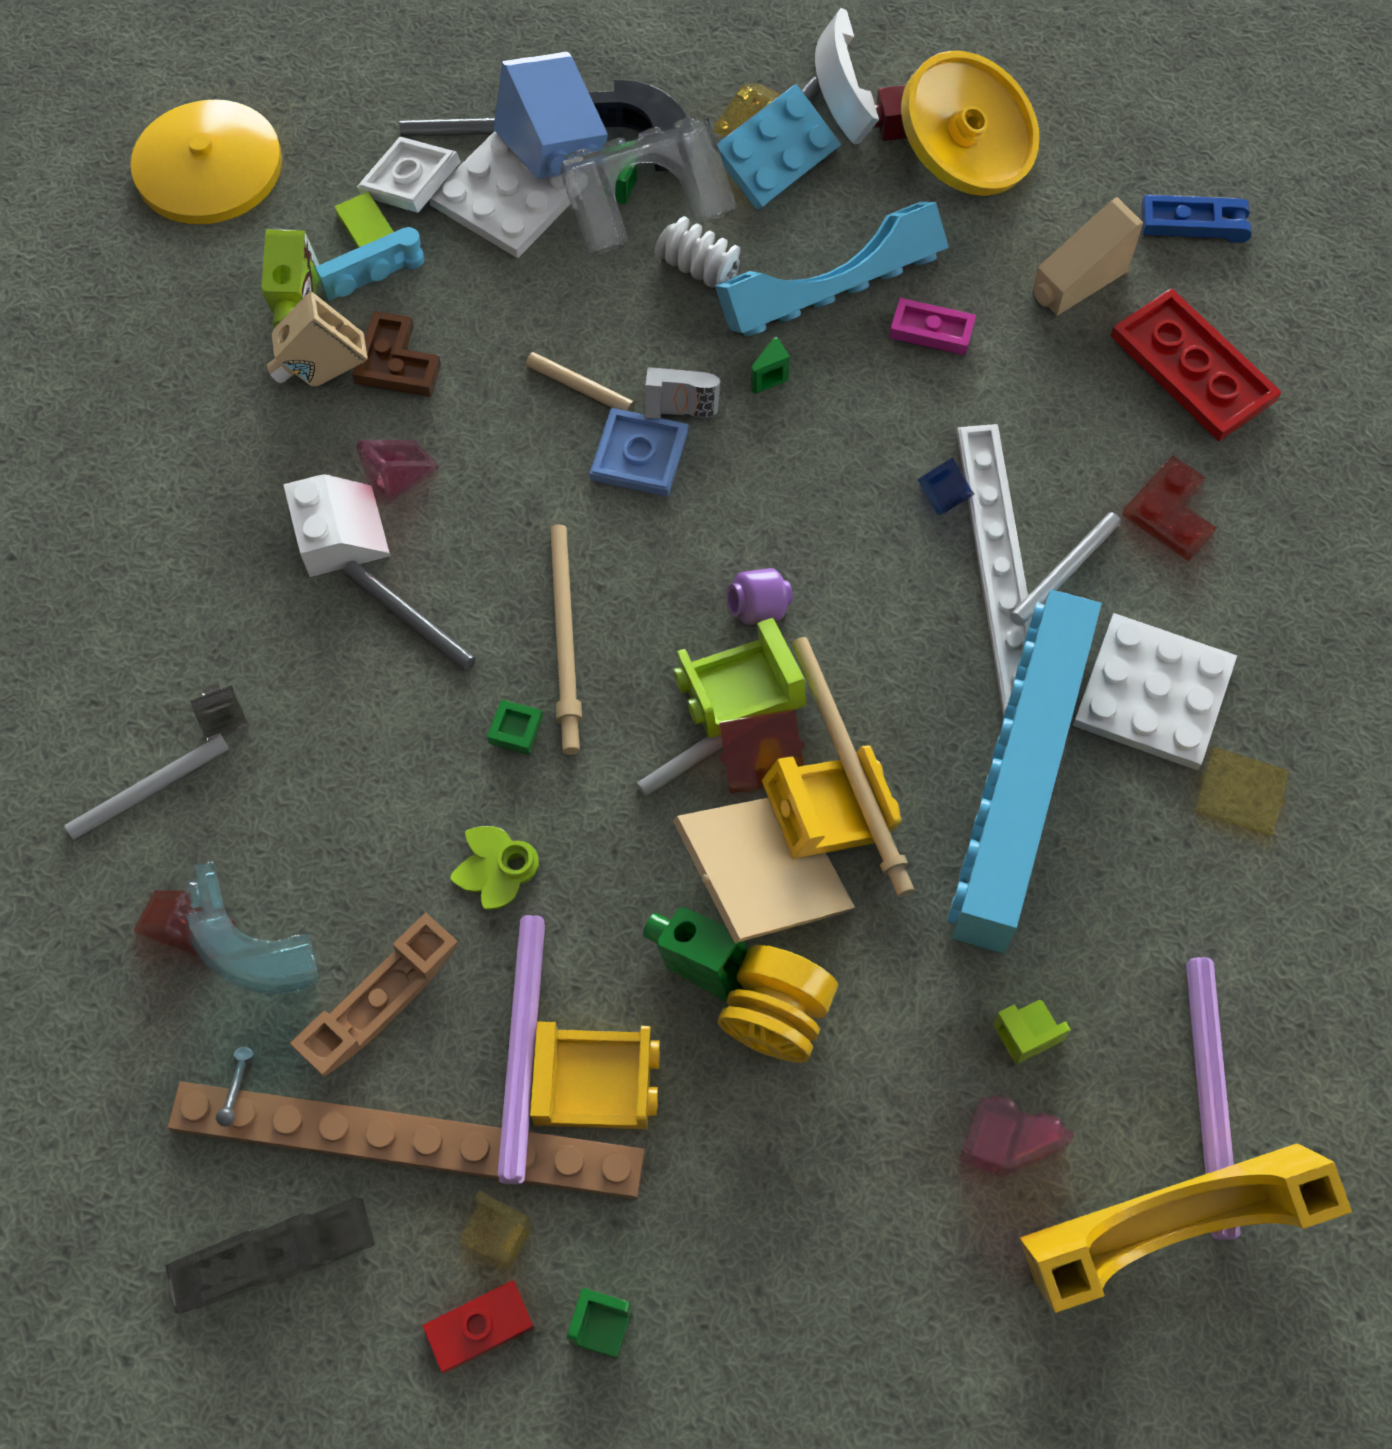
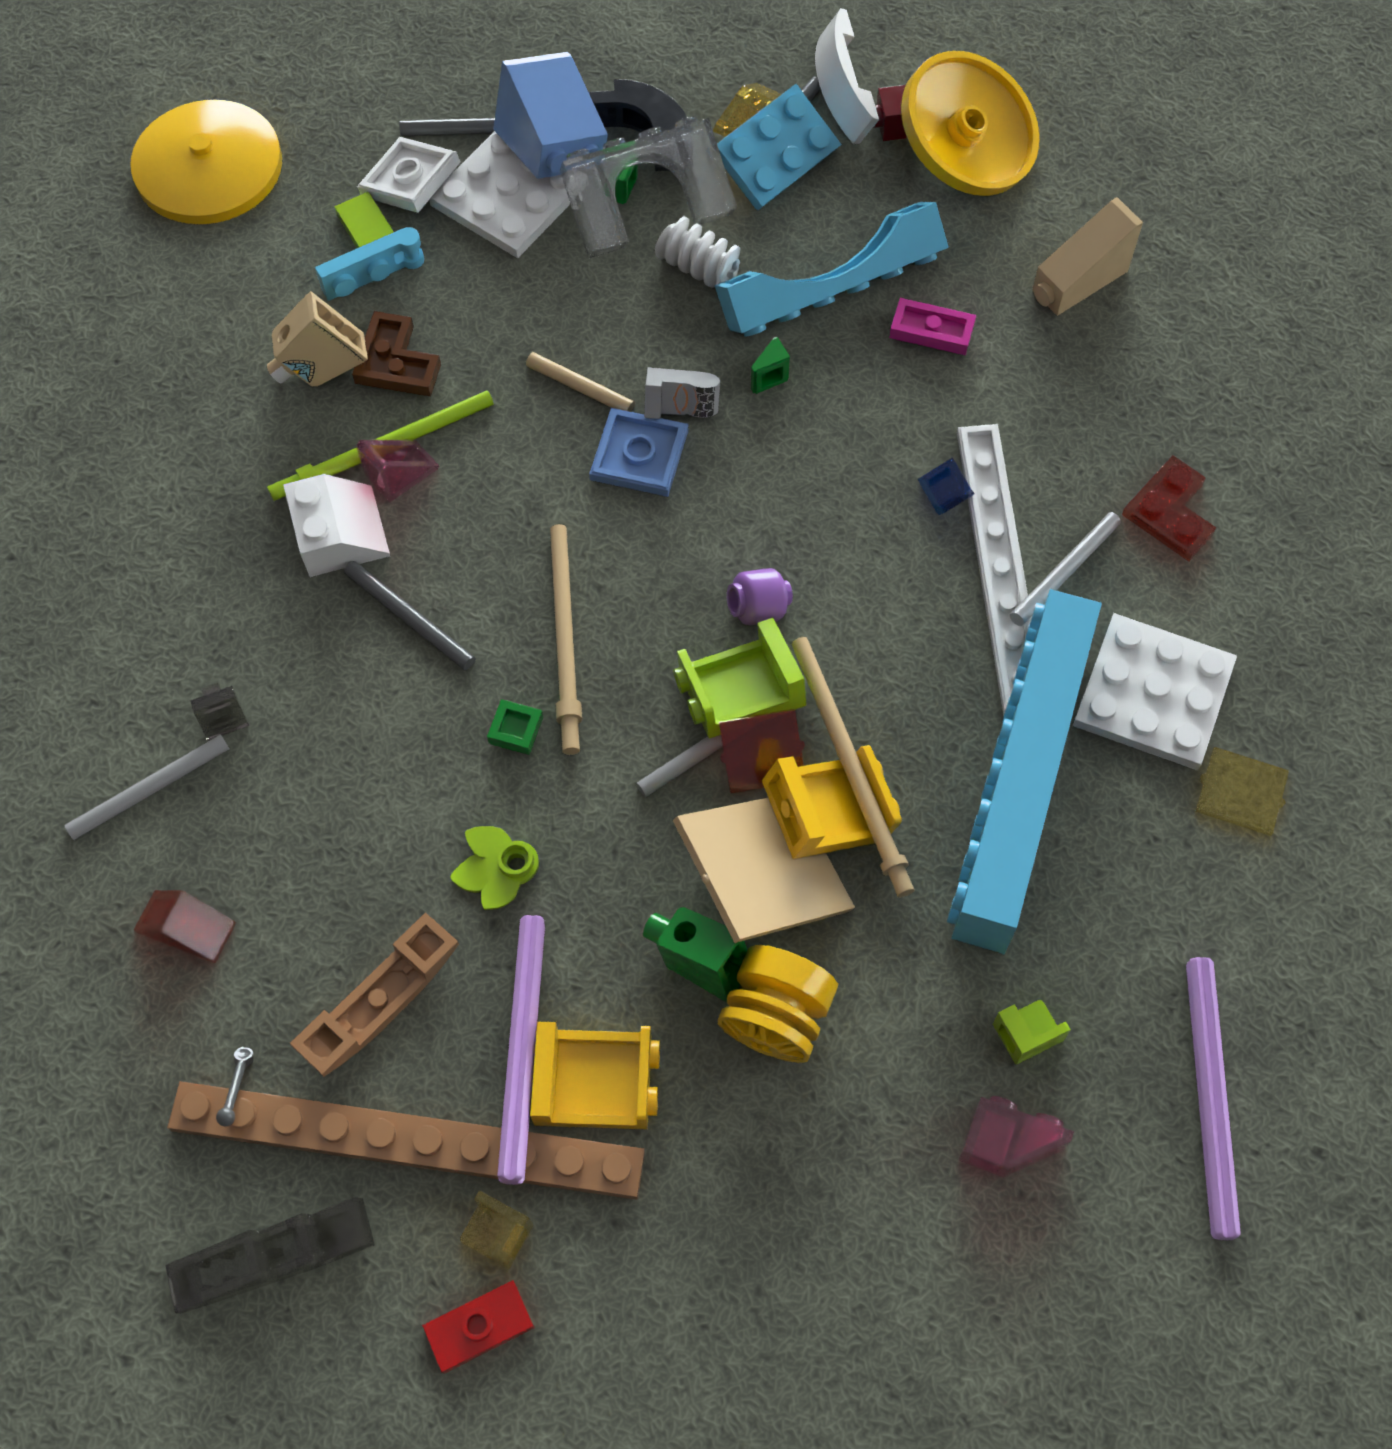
clear light blue arch [185,862,319,994] -> none
lime torso [261,229,320,328] -> none
green panel [567,1287,633,1359] -> none
yellow arch [1019,1143,1352,1313] -> none
red plate [1111,288,1282,441] -> none
blue plate [1141,195,1251,243] -> none
none -> lime bar [267,390,494,501]

